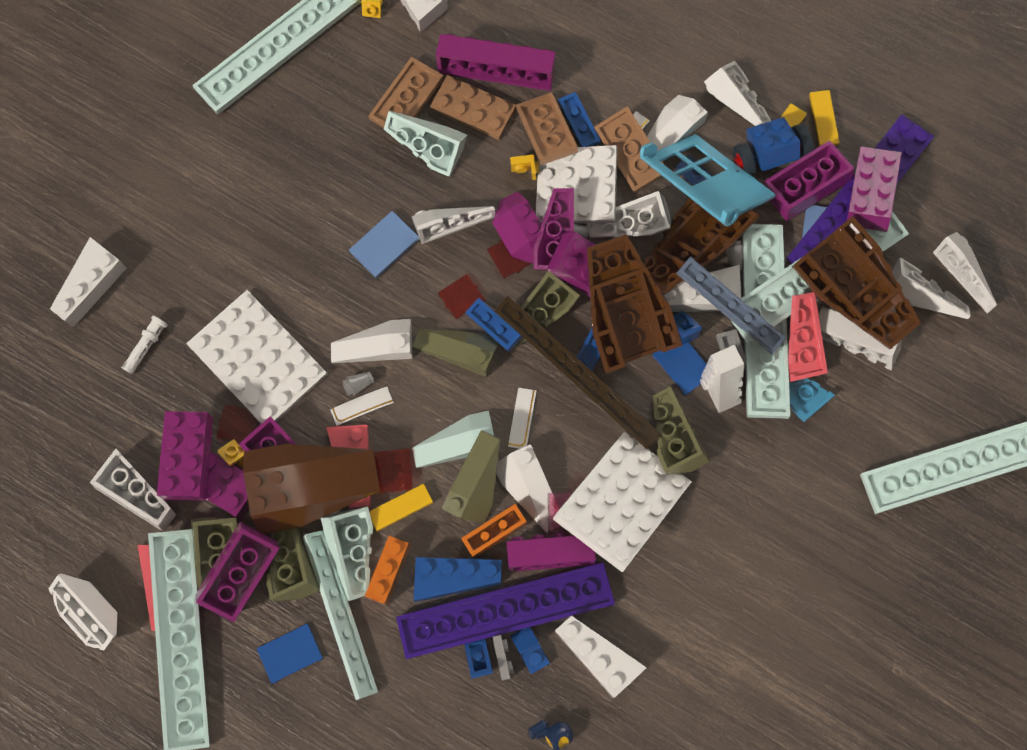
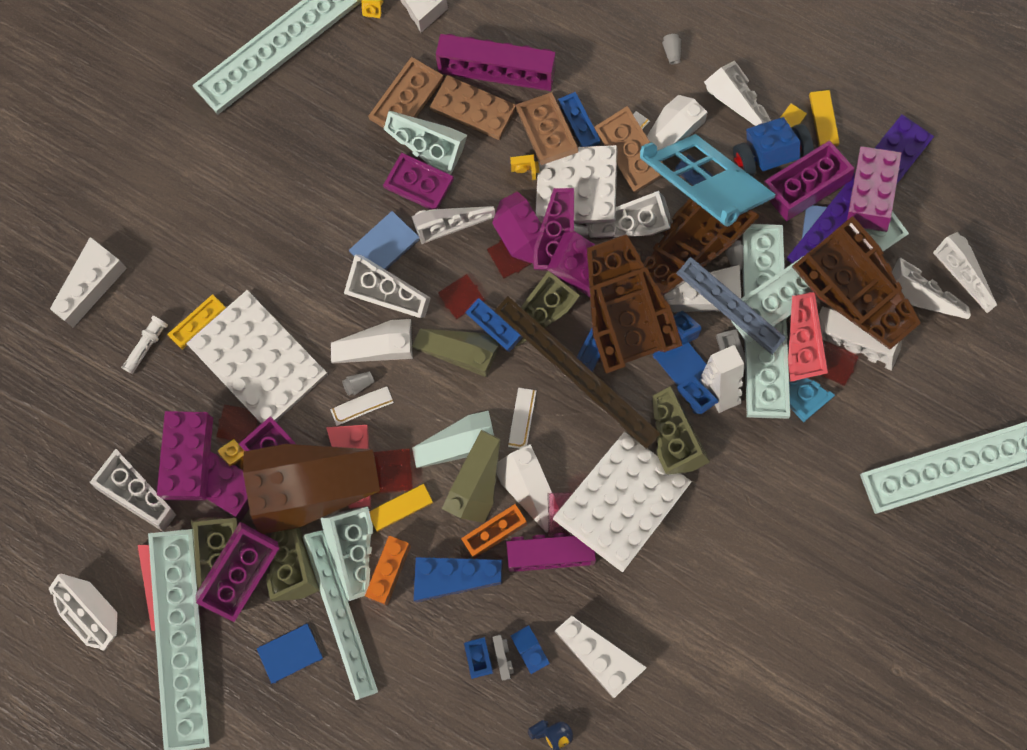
dark purple plate [396,563,615,660] -> none
none -> yellow tile [167,294,226,350]
none -> white wedge [344,255,431,318]
none -> magenta plate [383,152,454,210]
none -> light grey cone [662,34,681,65]
none -> blue slope [677,376,718,414]
none -> clear red piece [821,341,859,386]

